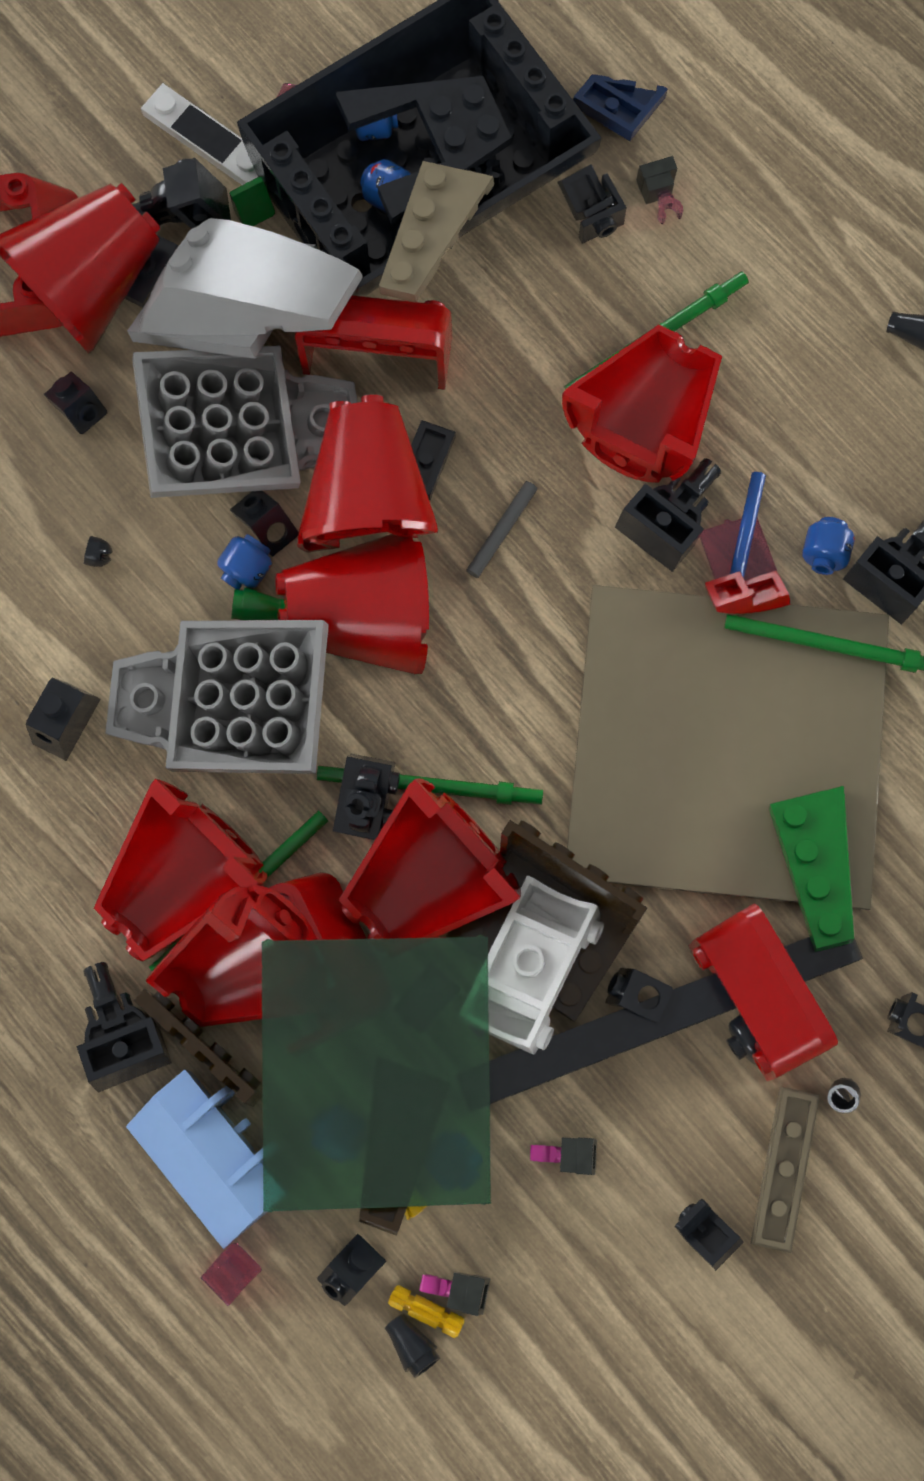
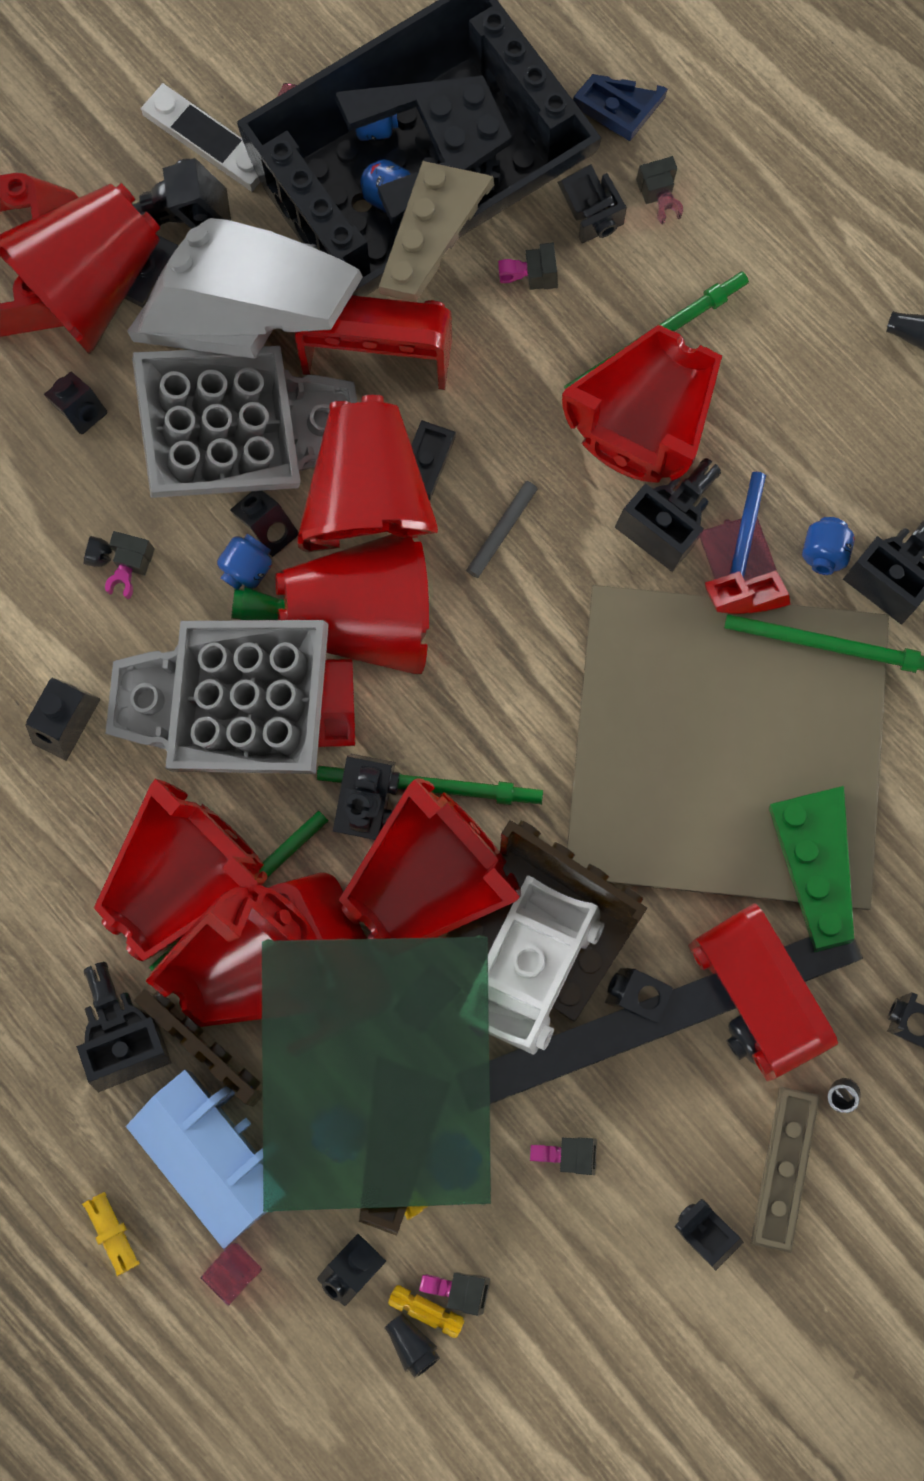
green slope [229,177,275,226] -> none
none -> yellow pin [82,1192,140,1276]
none -> pearl dark grey piece [105,531,155,599]
none -> red slope [318,659,355,747]
none -> pearl dark grey piece [498,242,558,290]

